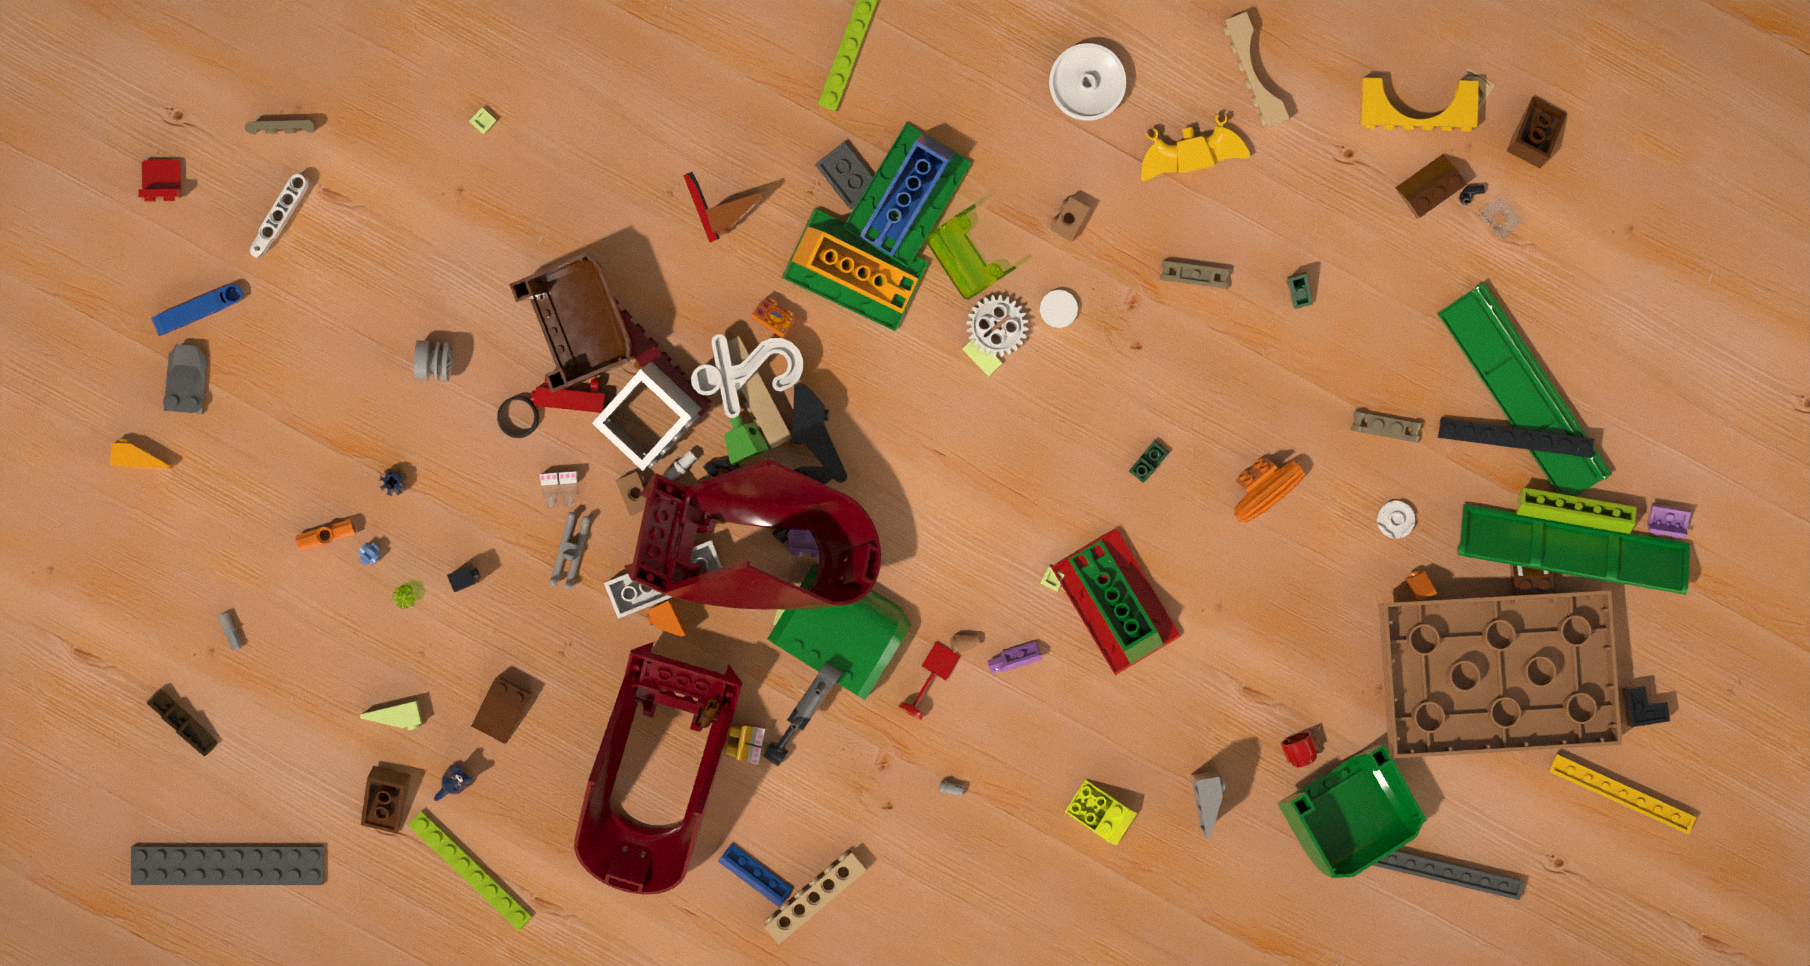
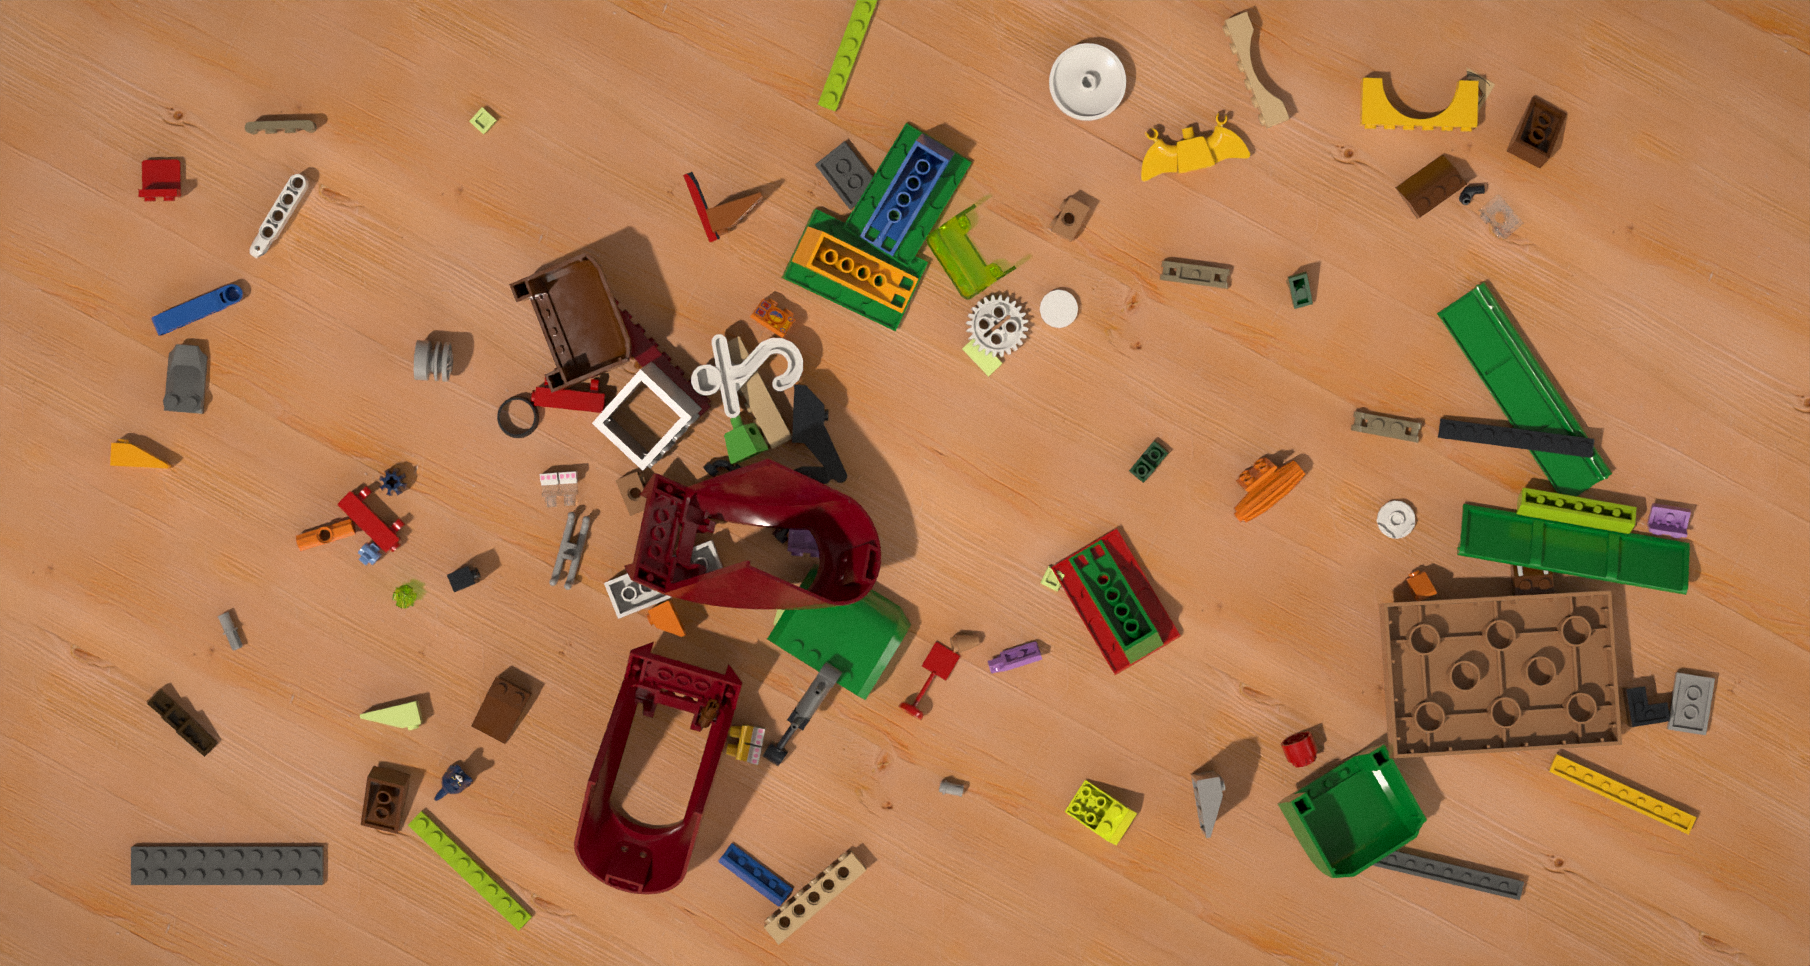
white pin [663,450,698,481] -> none
none -> red brick [337,487,405,553]
none -> light grey plate [1667,672,1715,735]

